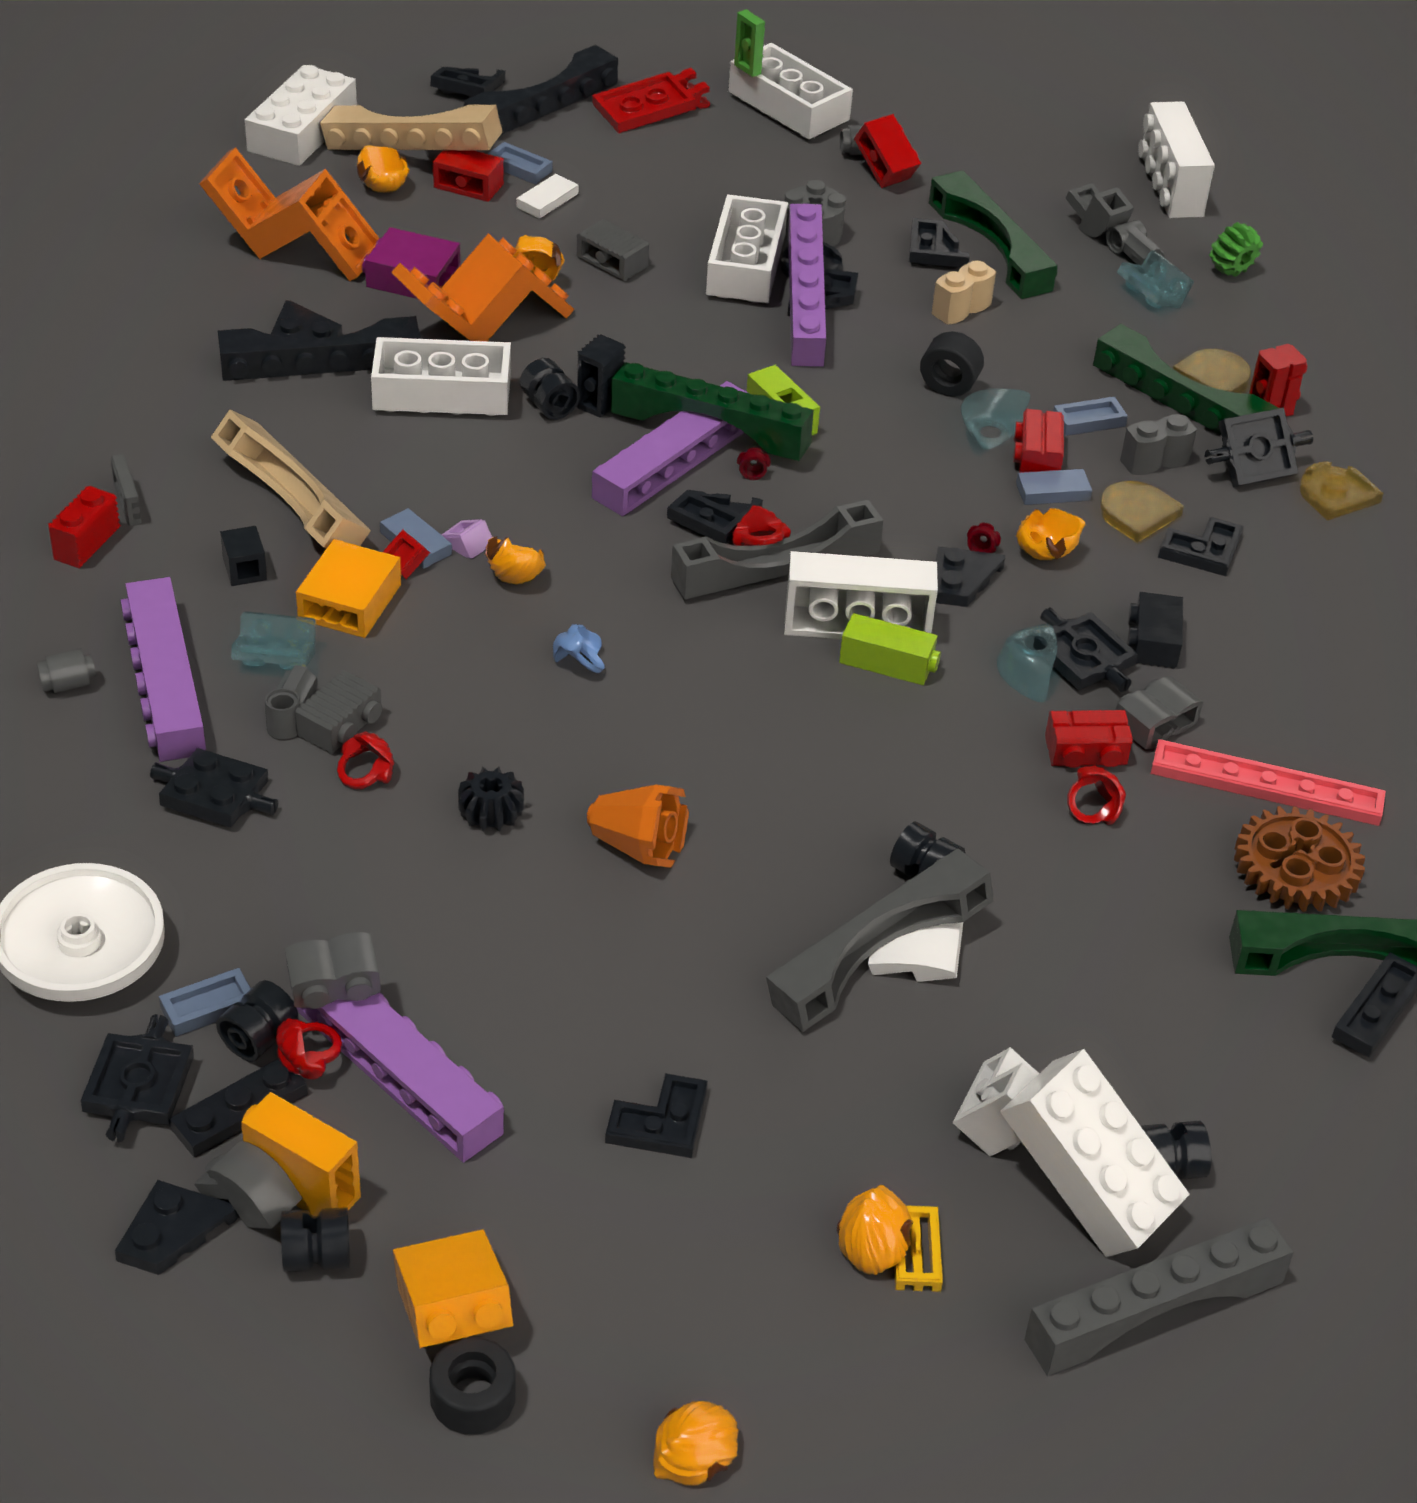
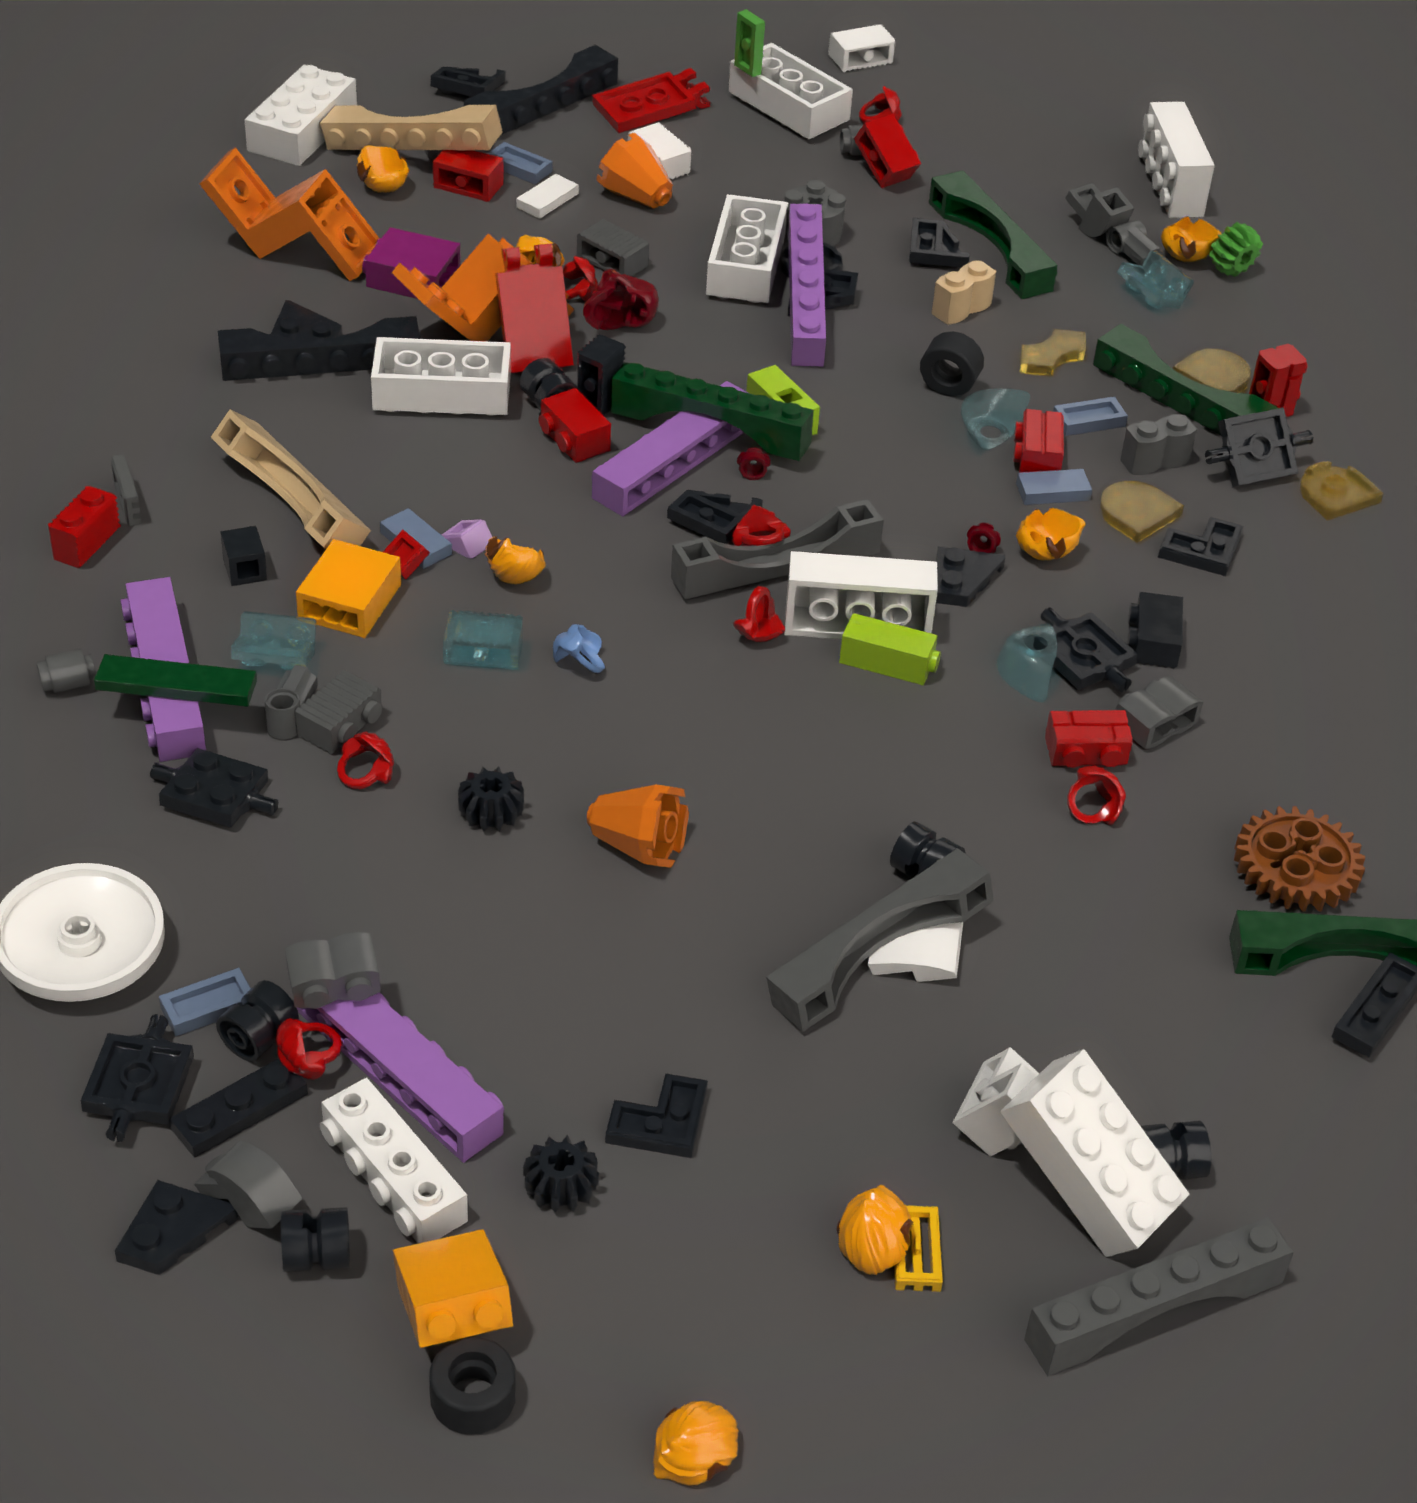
light orange brick [241,1092,361,1216] -> none
coral tile [1150,739,1386,826] -> none
none -> dark green tile [94,654,257,707]
none -> white brick [320,1077,468,1243]
none -> clear light blue brick [443,609,523,670]
none -> red tile [495,243,574,373]
none -> black gear [523,1135,599,1213]
none -> red brick [539,388,611,463]
none -> red piece [563,256,598,302]
none -> dark red head [583,268,659,330]
none -> orange cone [596,132,673,209]
none -> white brick [628,122,691,180]
none -> red piece [733,586,785,643]
none -> white brick [828,24,895,73]
none -> red piece [859,86,902,124]
none -> clear yellow tile [1020,329,1086,376]
none -> light orange hair [1161,216,1222,262]

